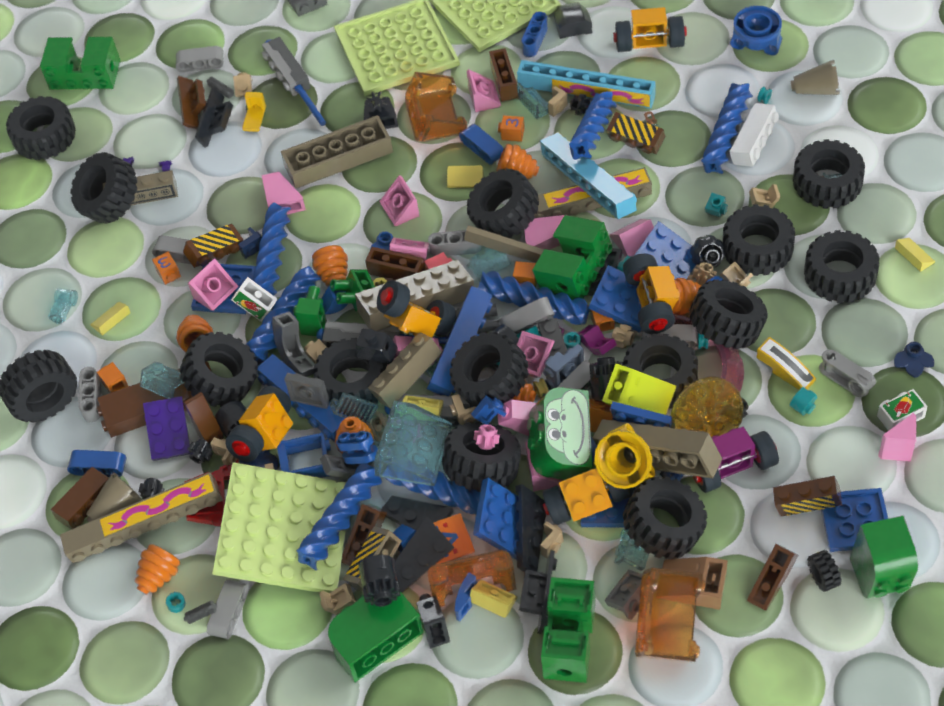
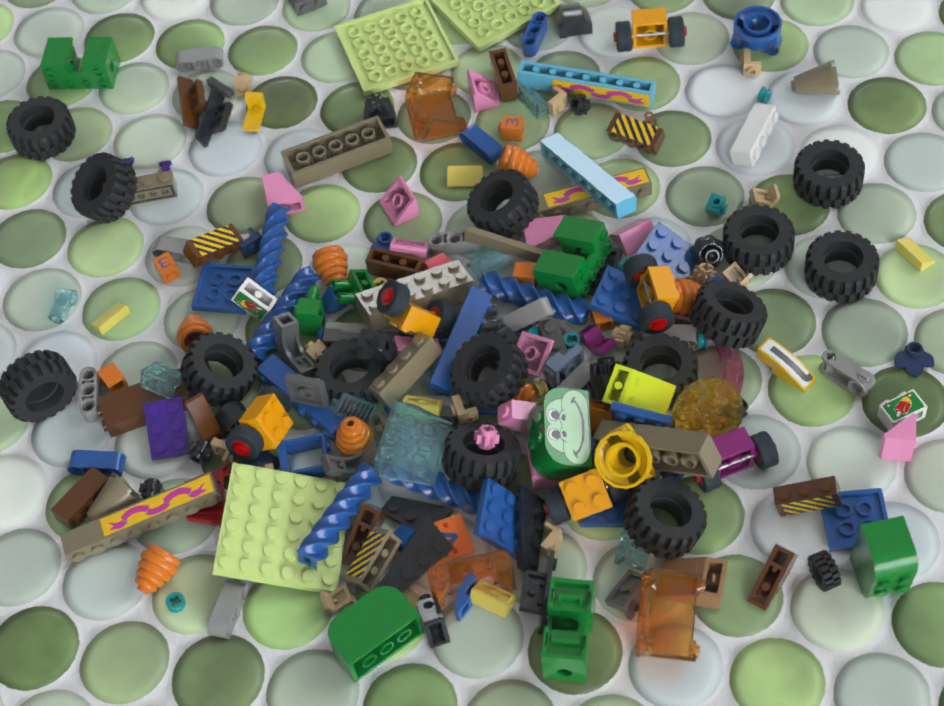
dark grey axle [183,601,218,624] -> none
bright pink slope [188,259,239,311] -> none
piece [262,36,326,126] -> none
blue brick [336,431,380,464] -> none
black gear [358,555,401,607] -> none
blue bracket [471,396,507,425] -> none
blue piece [569,91,617,160] -> none
blue piece [701,83,753,174] -> none
teal plate [790,387,817,415] -> none
none -> tan bracket [740,49,761,76]

